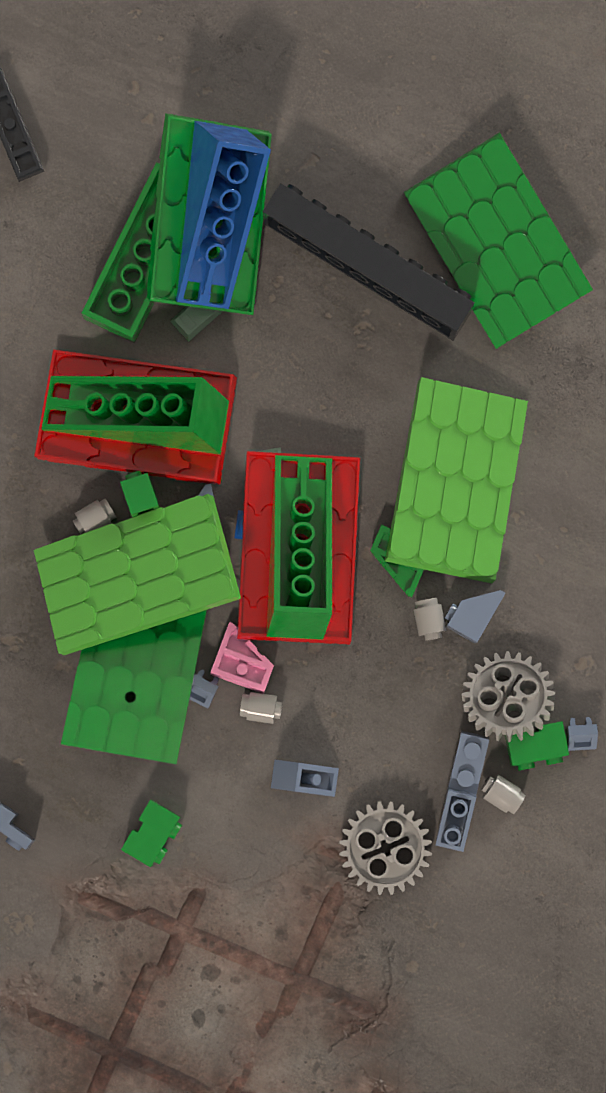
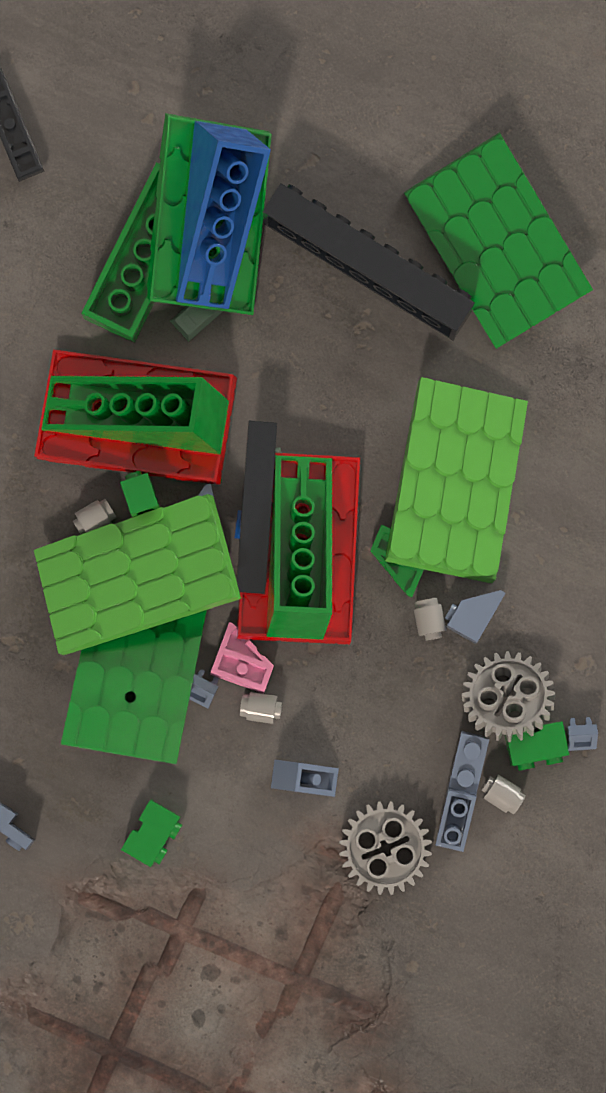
none -> black tile [236,420,277,594]

